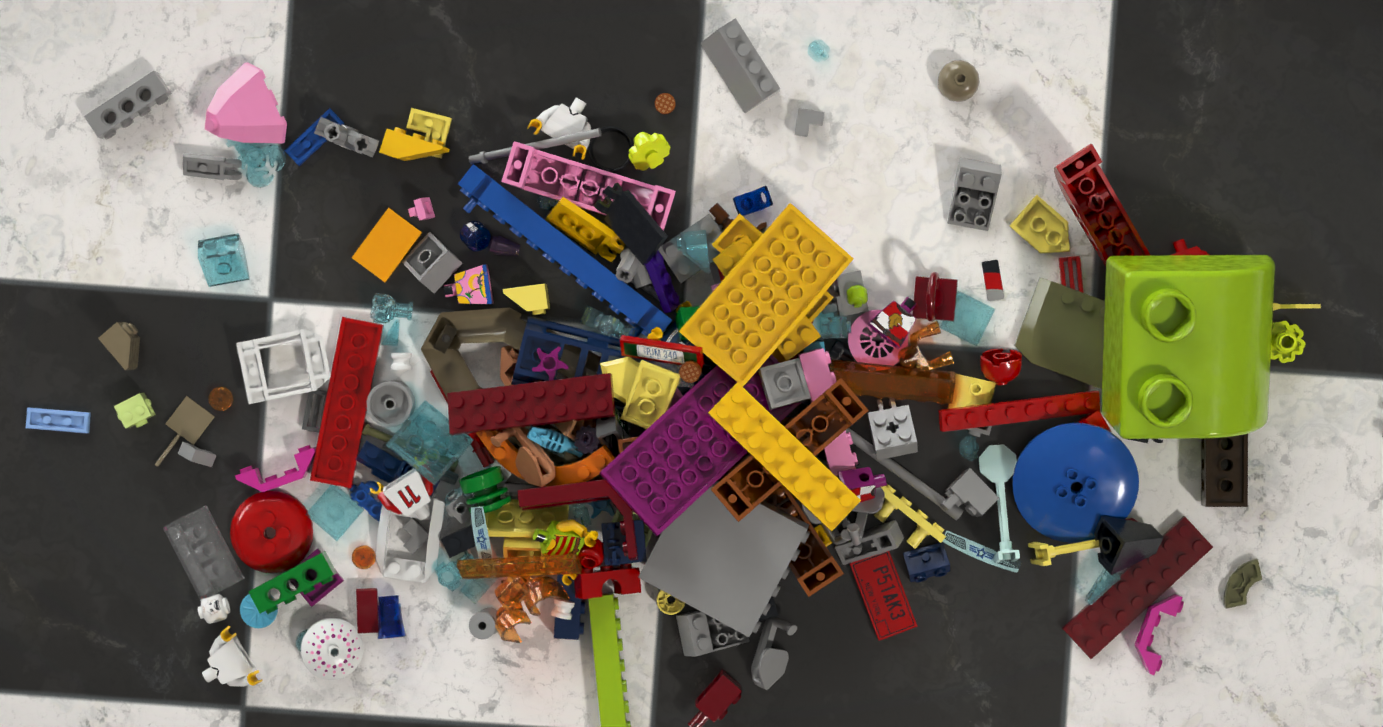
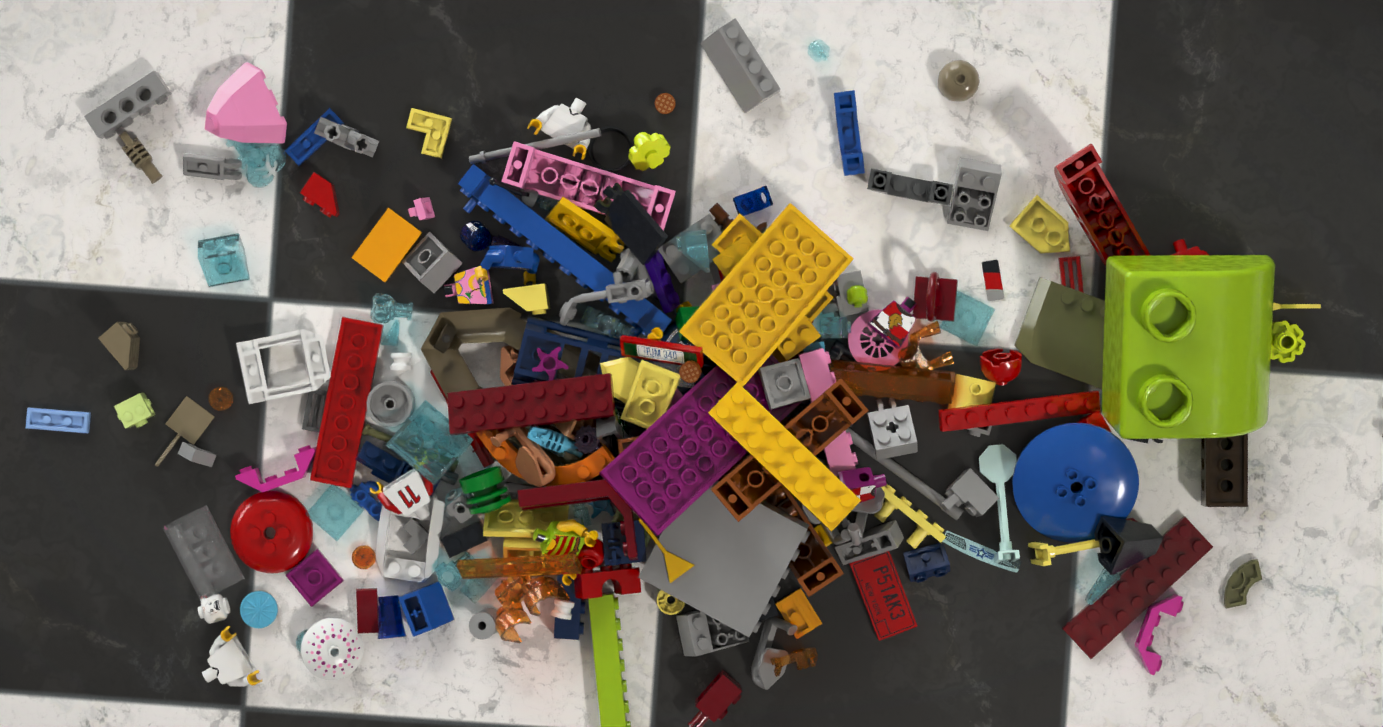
green brick [248,551,337,614] -> none
yellow slope [379,127,450,161] -> none
clear light blue sticker [471,507,495,571] -> none
light grey piece [794,108,825,137] -> none
clear light blue plate [959,435,979,461] -> none
none -> dark tan hinge [119,131,163,184]
none -> red slope [300,172,340,218]
none -> blue slope [399,581,455,637]
none -> blue torso [474,245,540,285]
none -> hinge [489,177,538,208]
none -> light grey piece [559,272,654,326]
none -> yellow piece [638,518,695,583]
none -> clear orange piece [770,647,818,677]
none -> light orange plate [775,588,822,639]
none -> blue slope [834,90,865,176]
none -> dark grey slope [867,168,953,205]

